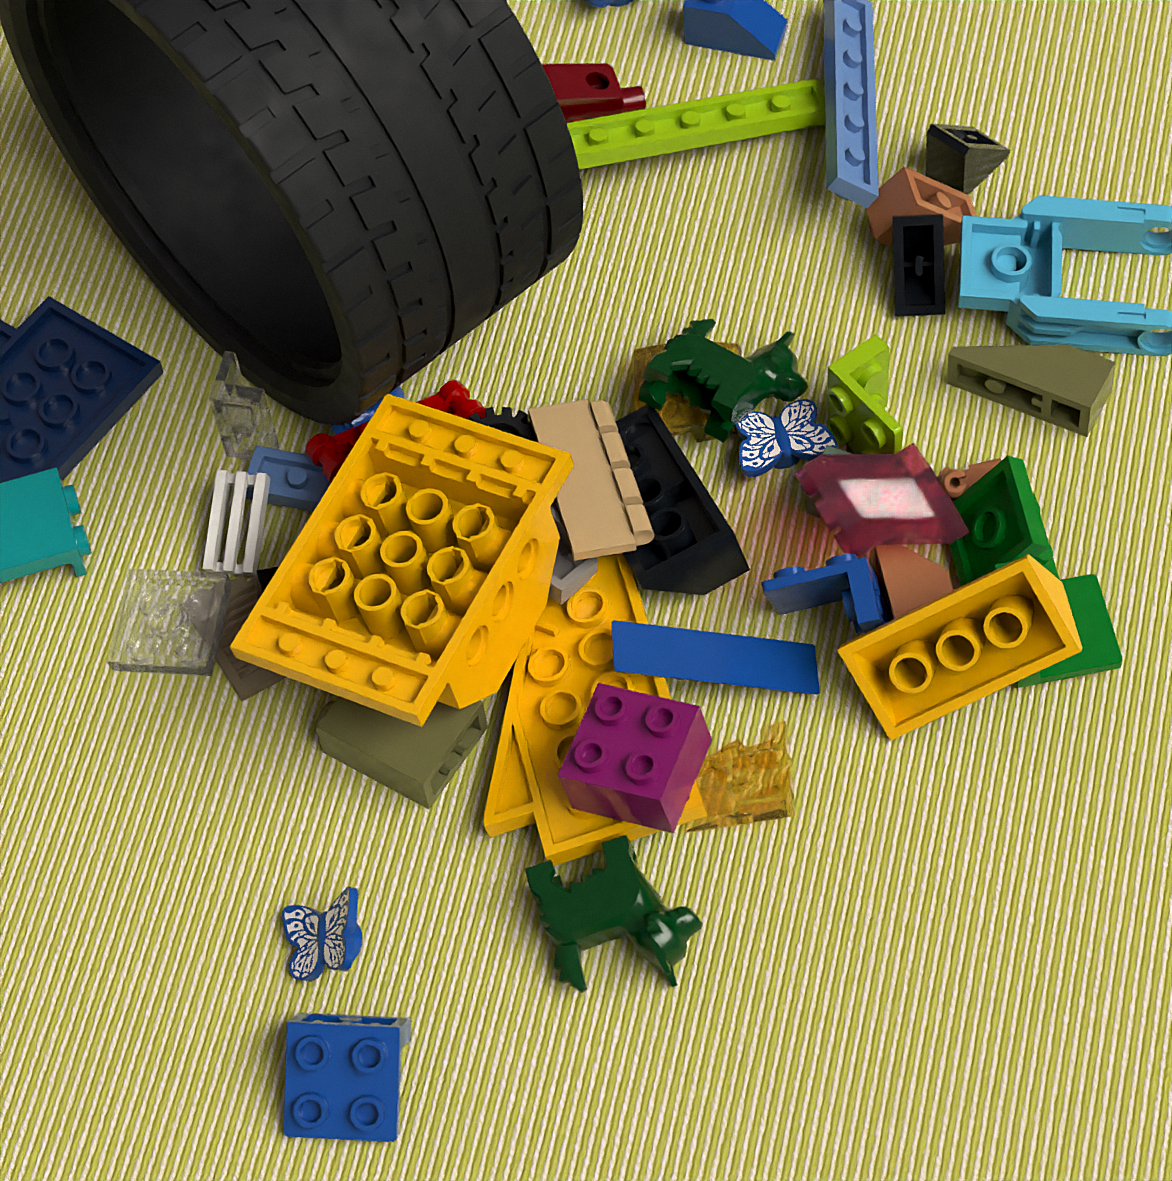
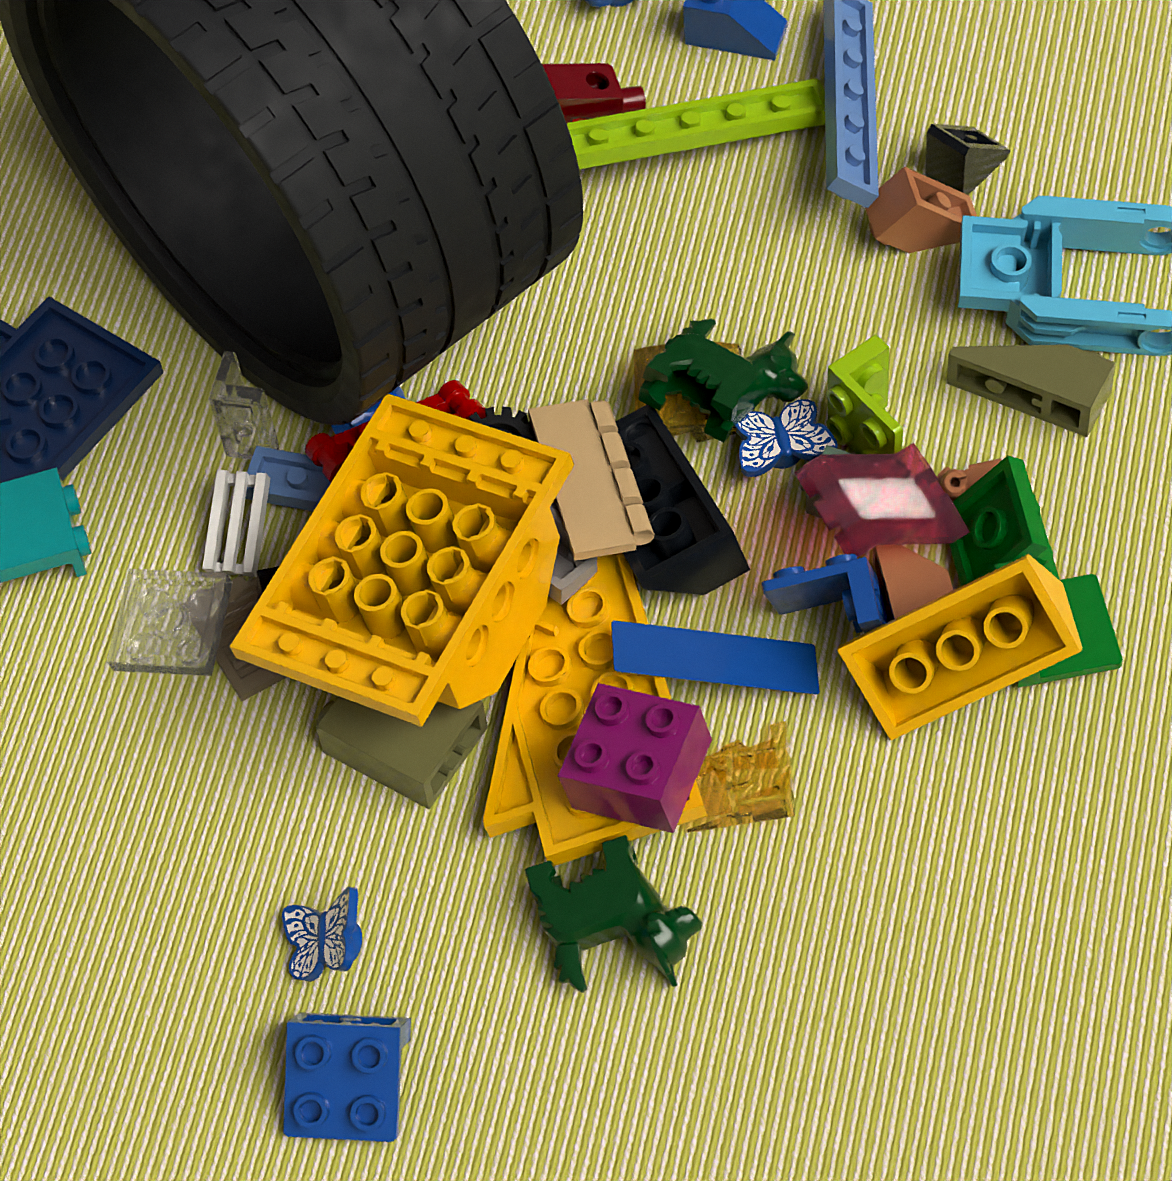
black slope [891,214,945,316] -> none

